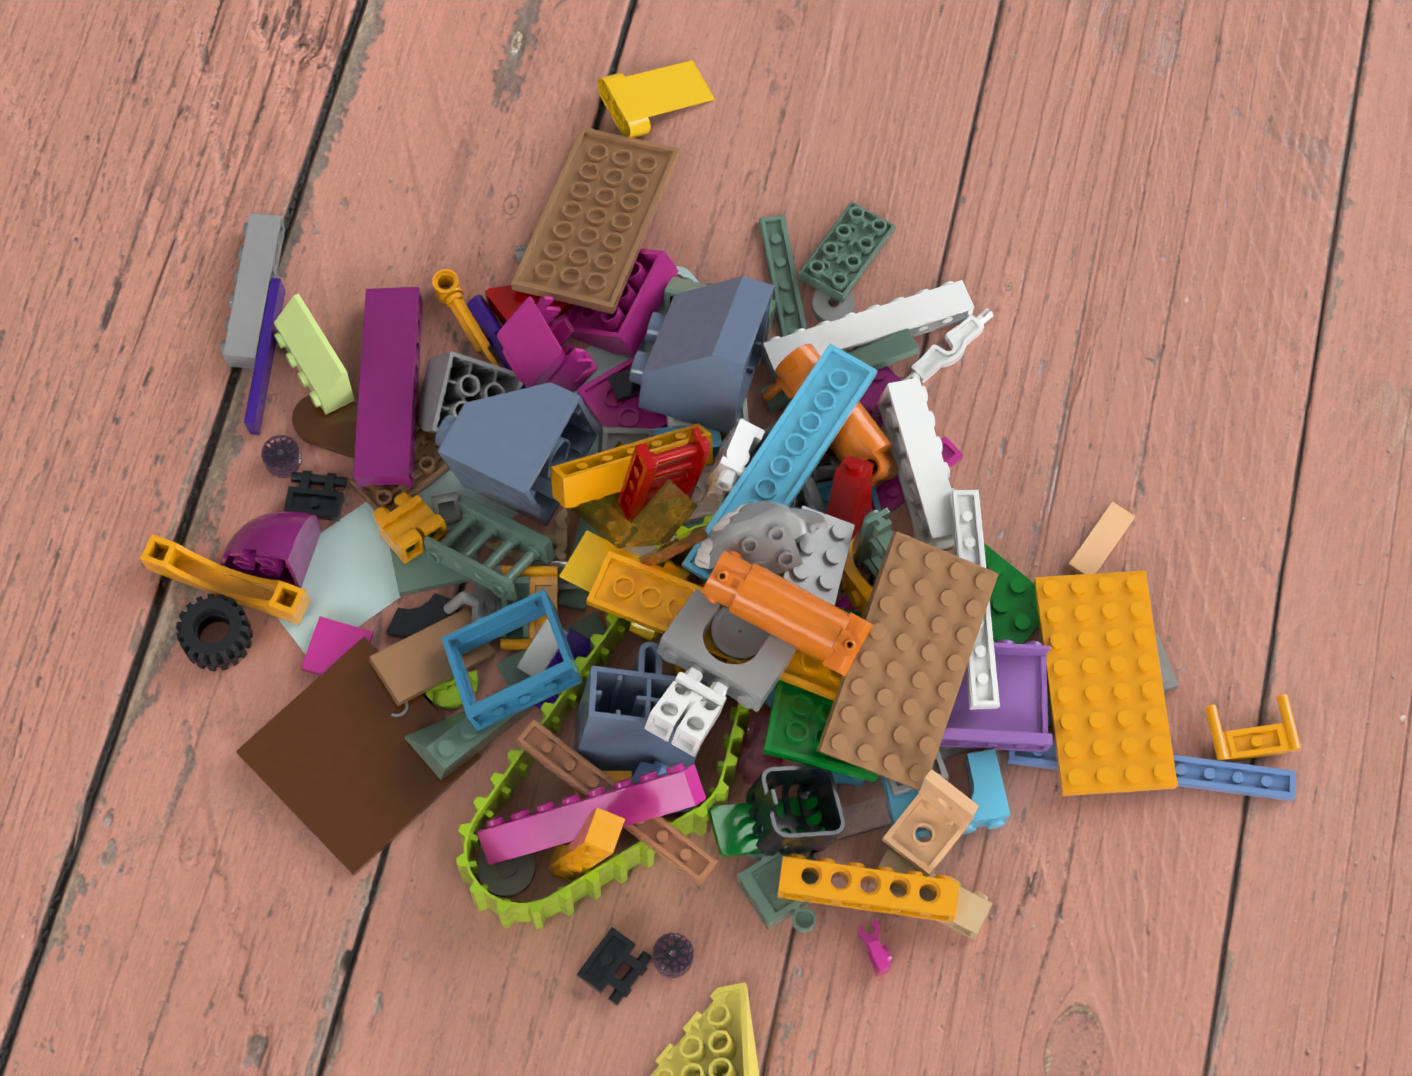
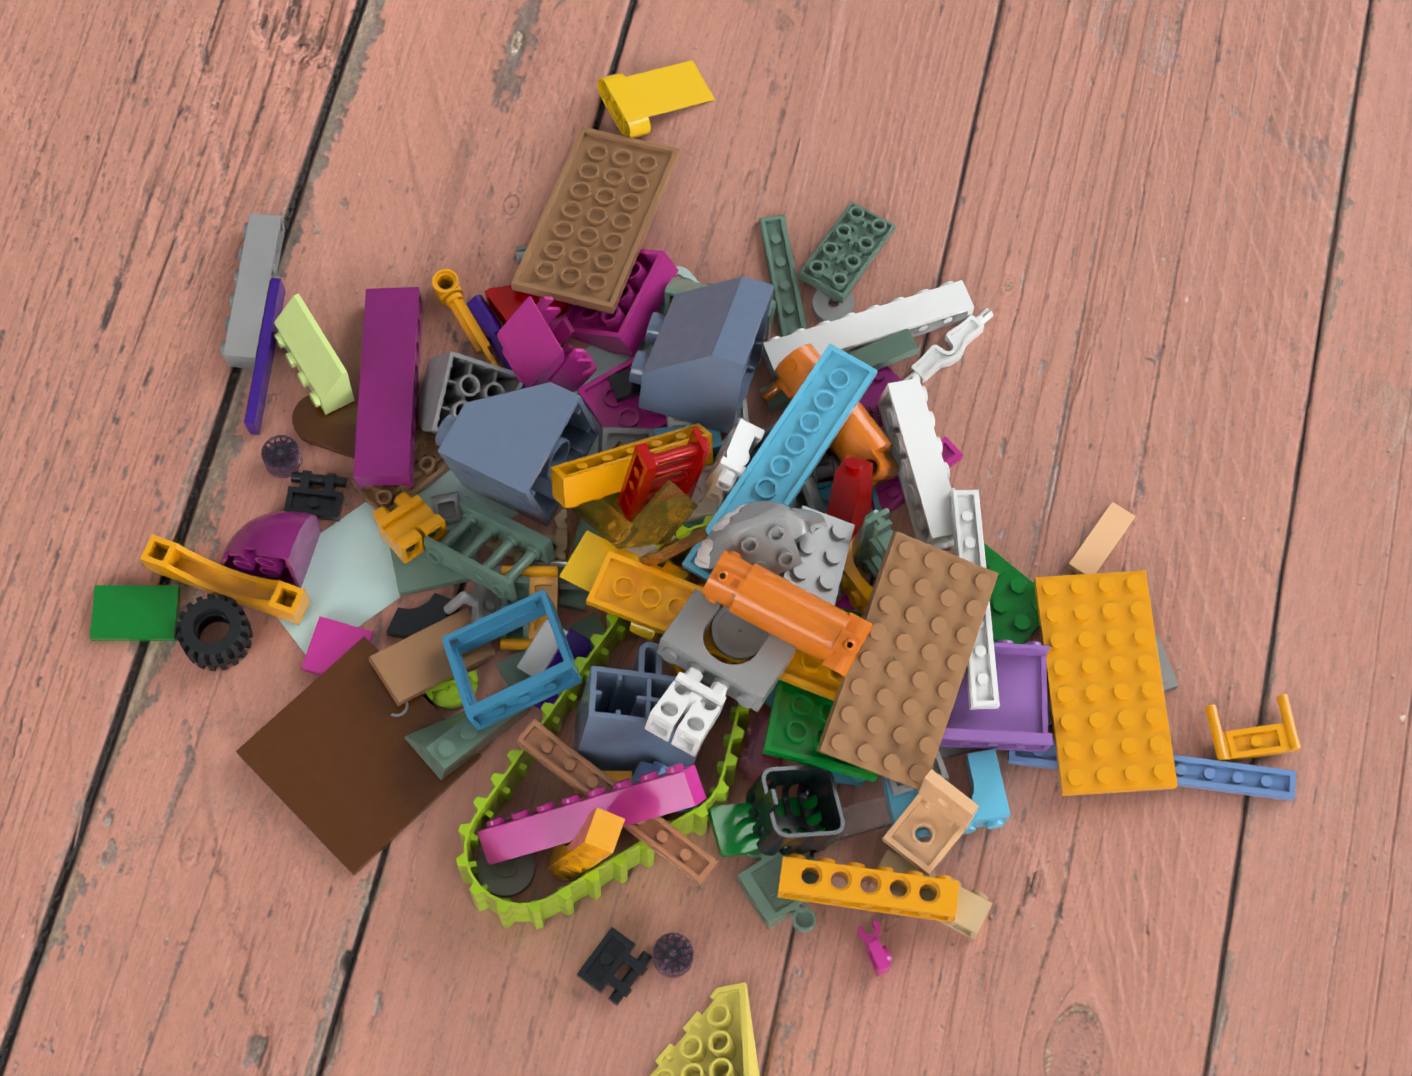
none -> green tile [90,585,180,641]

